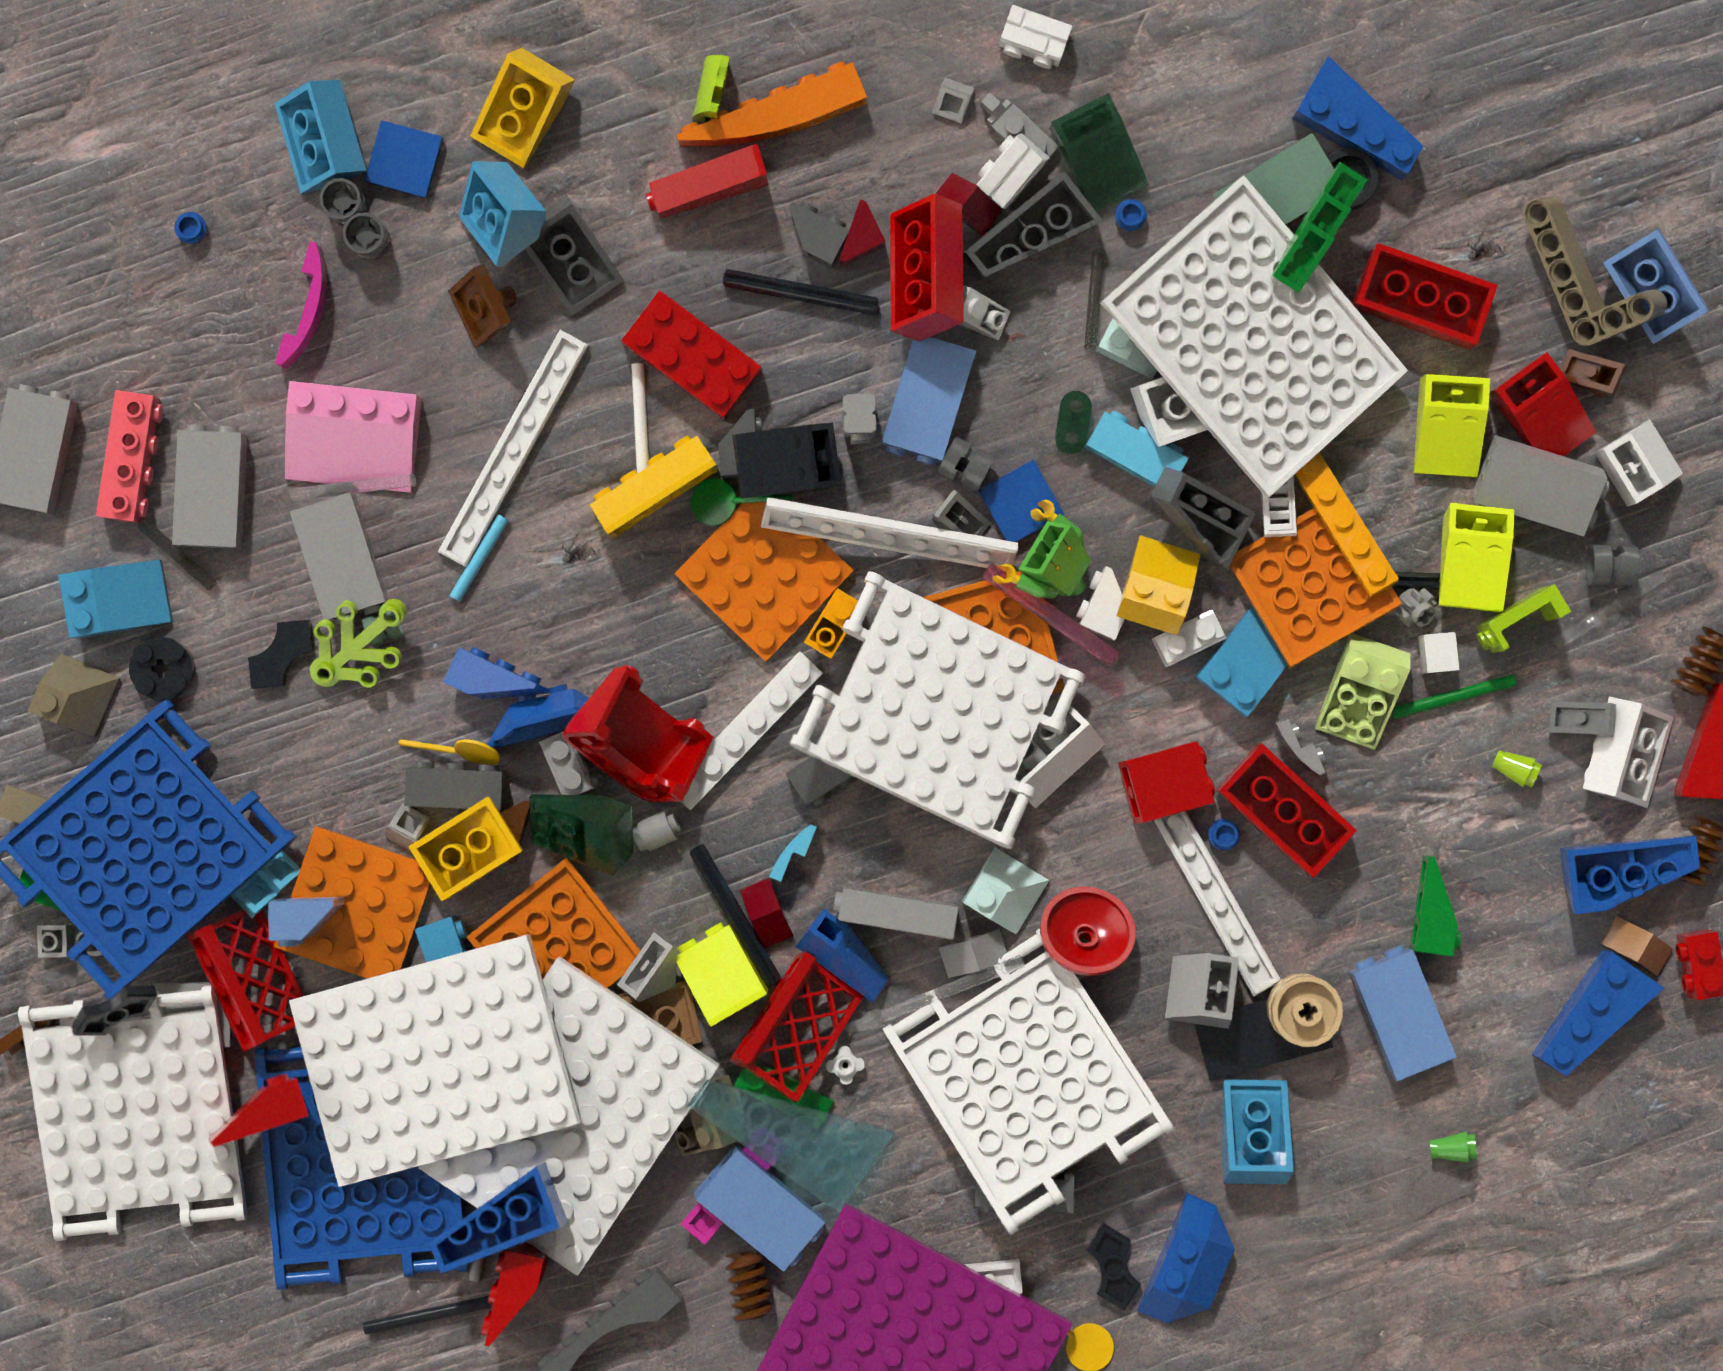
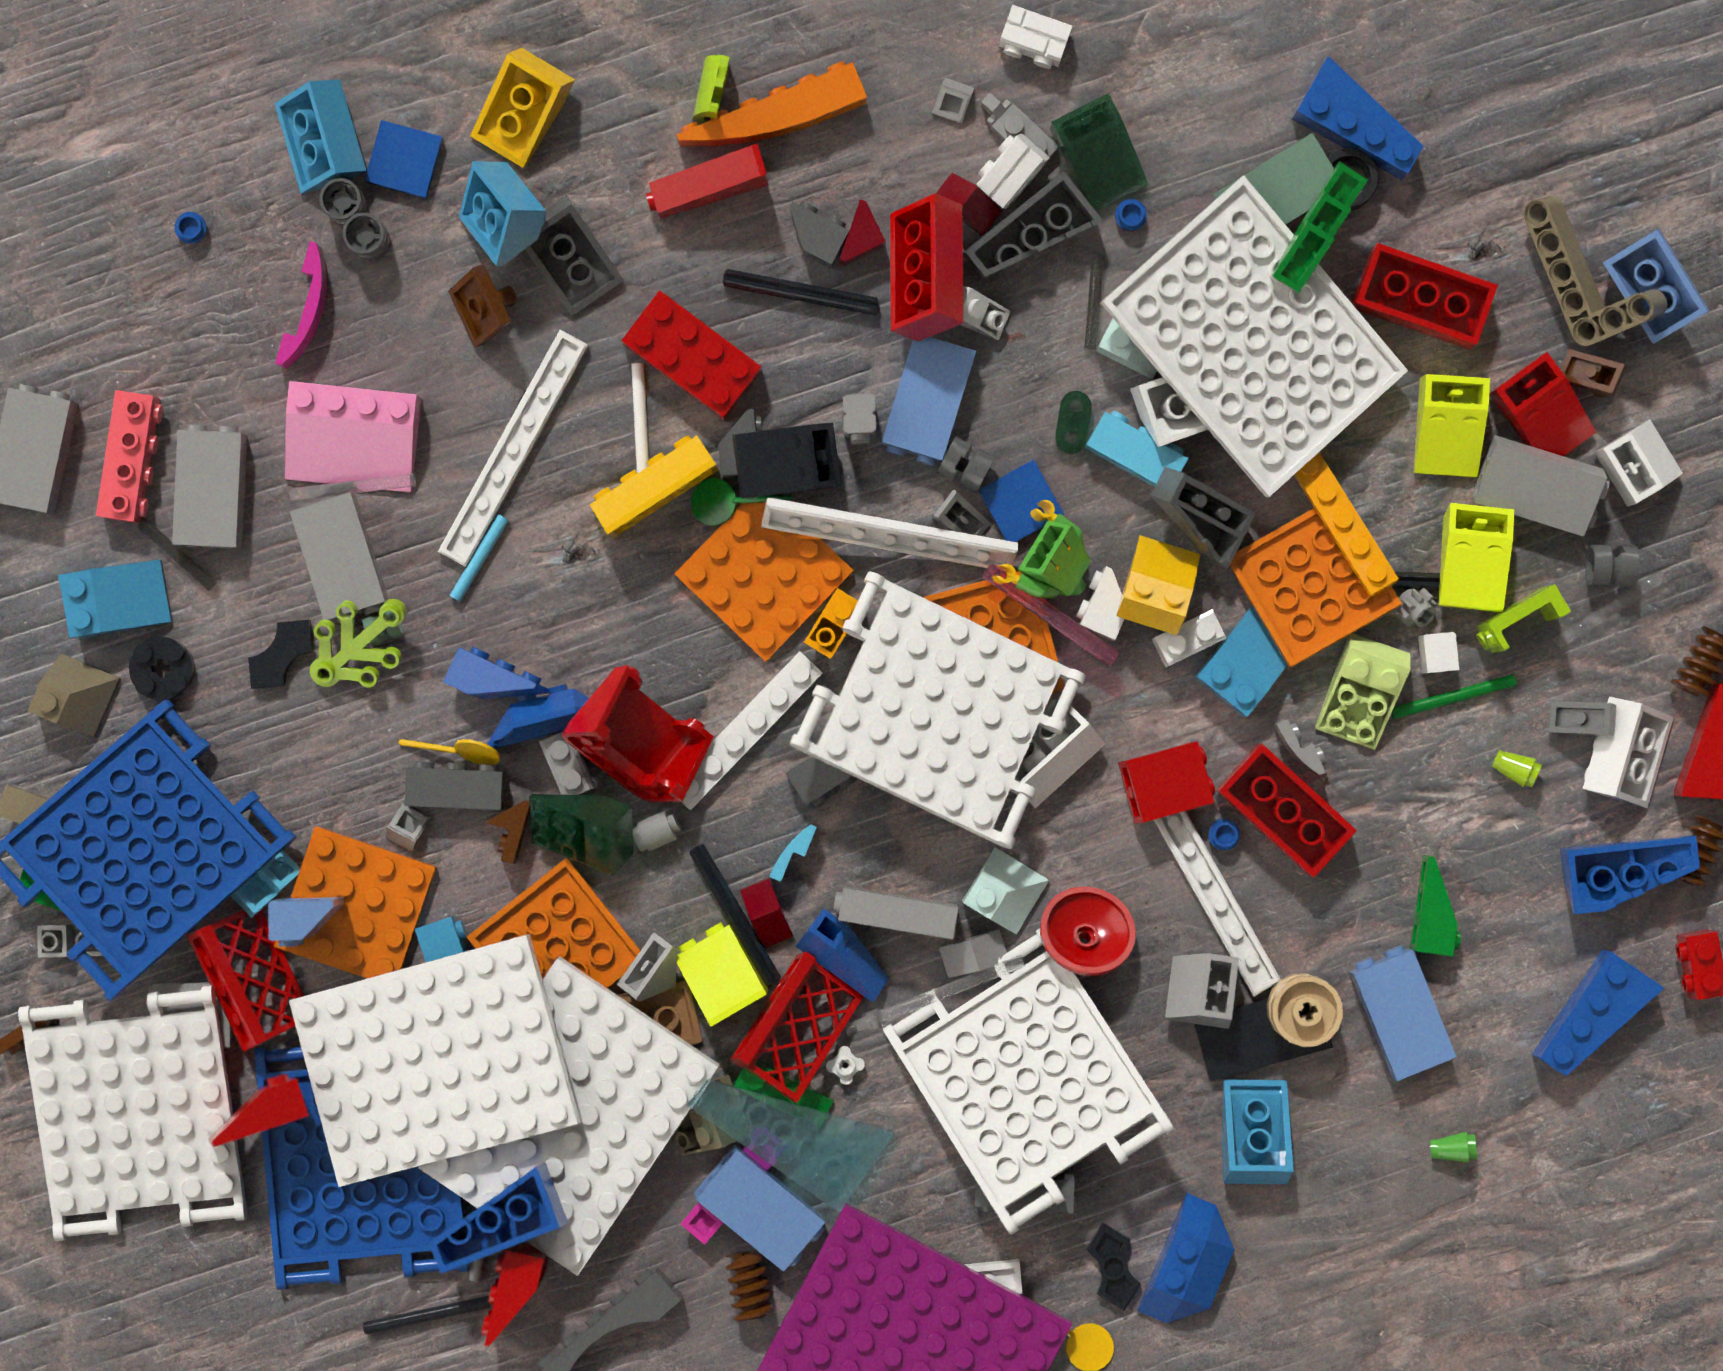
black tile [71,986,158,1036] -> none
yellow slope [408,796,523,901] -> none
white slope [1261,476,1297,537] -> none
medium nougat slope [1601,916,1673,976] -> none

